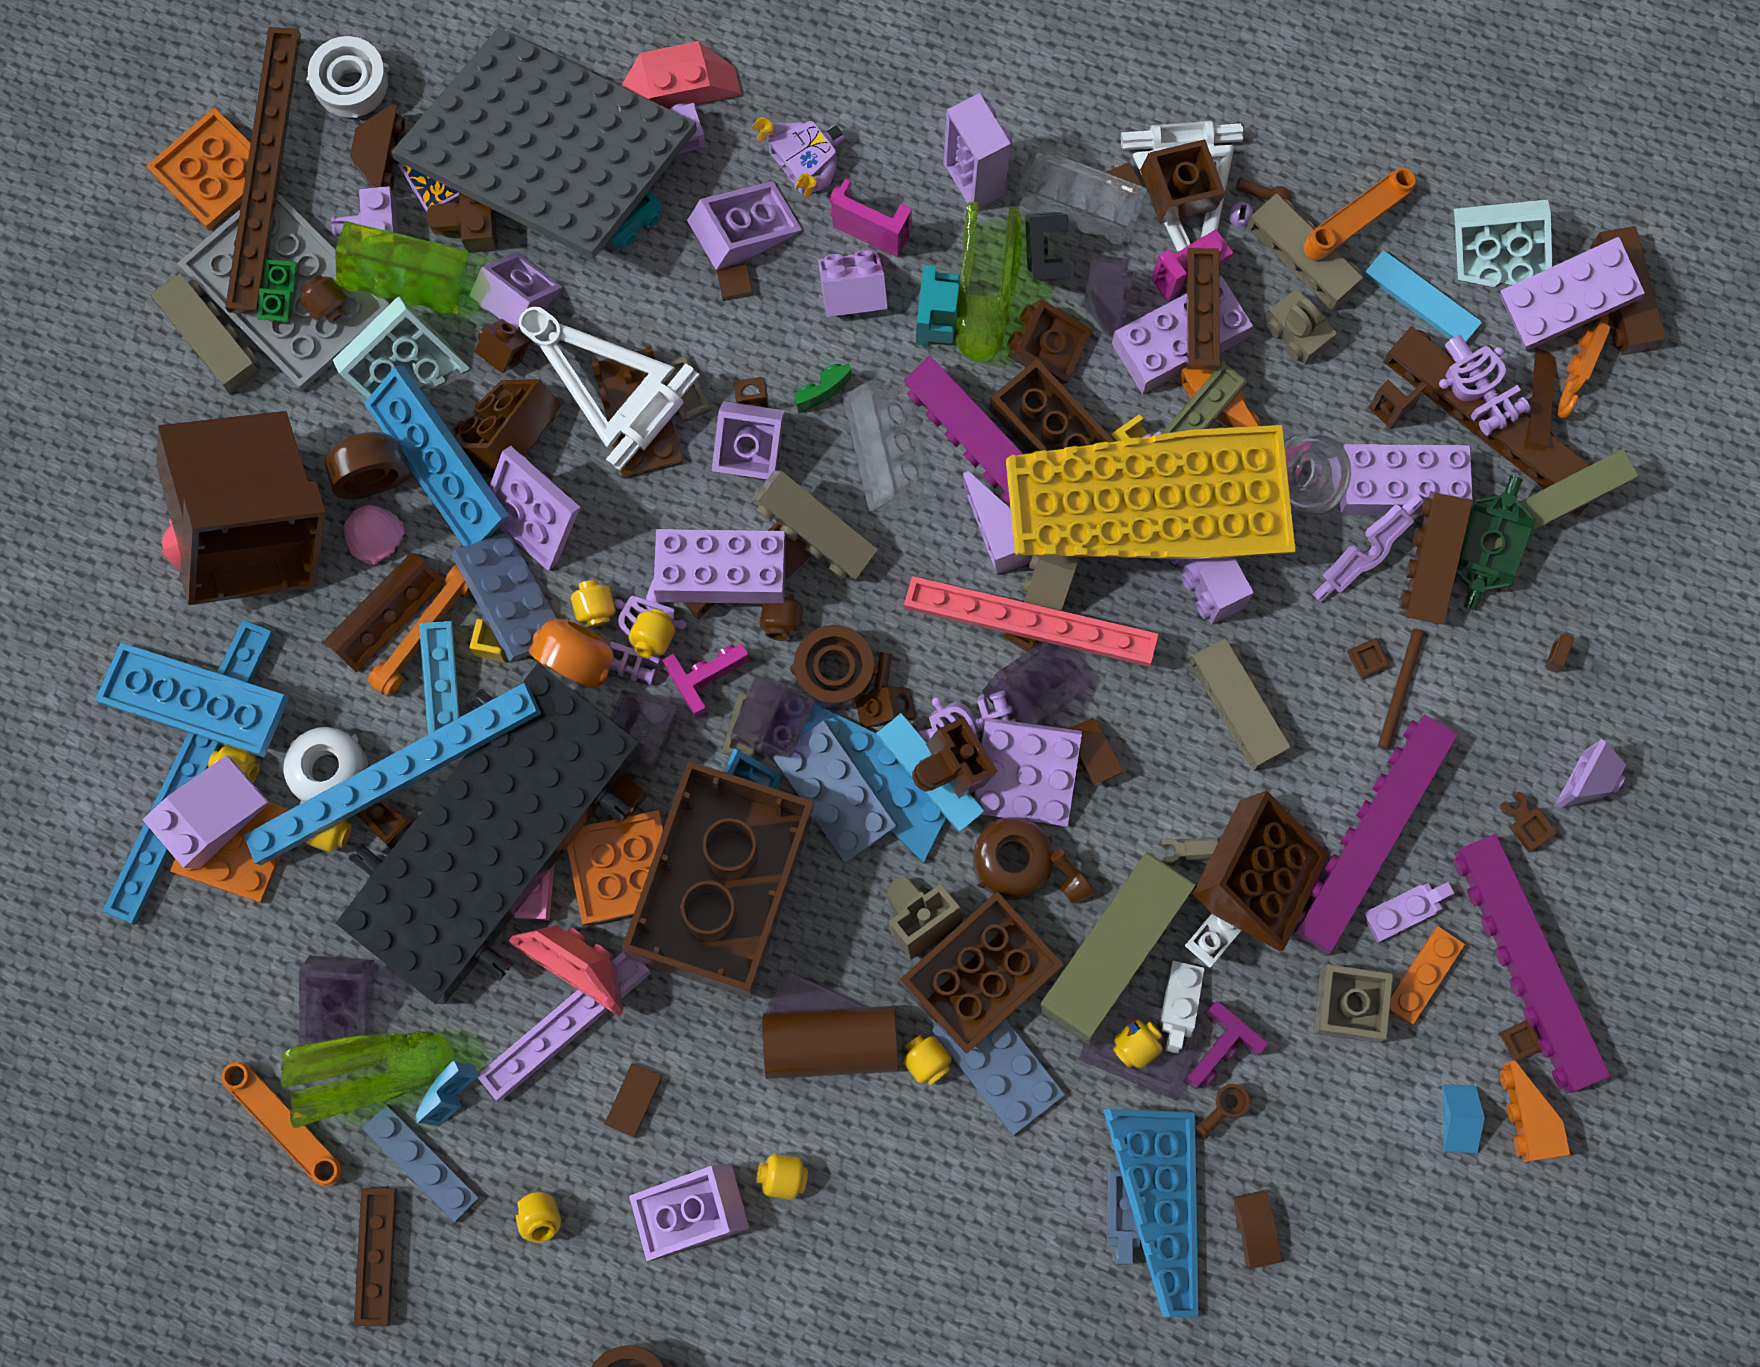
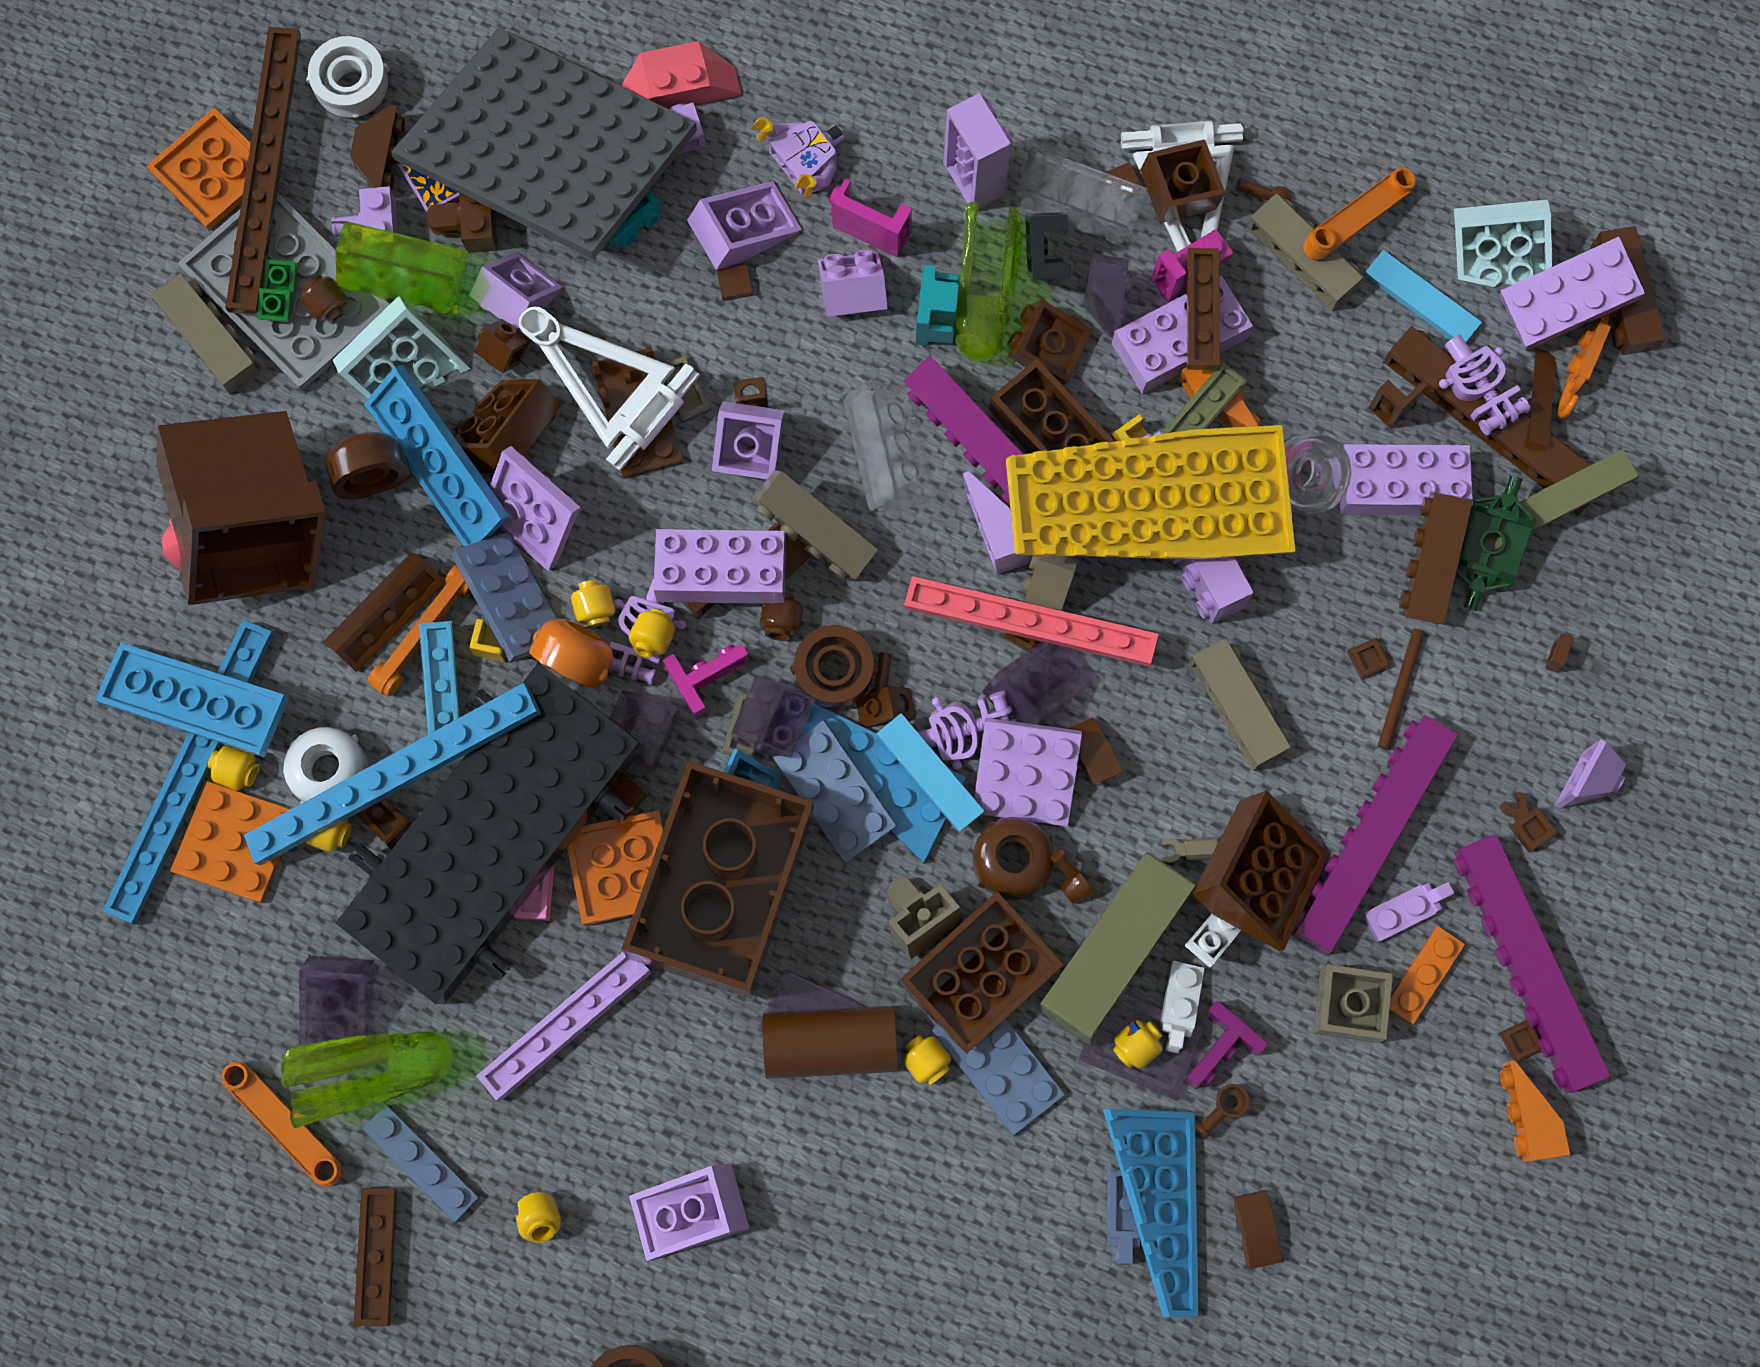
lavender slope [142,755,269,869] -> none
bright pink hair [343,505,406,565] -> none
dark azure slope [415,1060,480,1127] -> none
coral wedge [509,925,623,1017] -> none
reddish brown tile [604,1063,662,1138] -> none
yellow head [757,1153,808,1200] -> none
green slope [794,364,851,413] -> none
reddish brown brick [912,717,998,798] -> none
lavender hinge [1229,202,1254,227] -> none
dark tan brick [1265,288,1337,365] -> none
lavender piece [1312,493,1423,603] -> none
dark azure slope [1442,1085,1485,1153] -> none

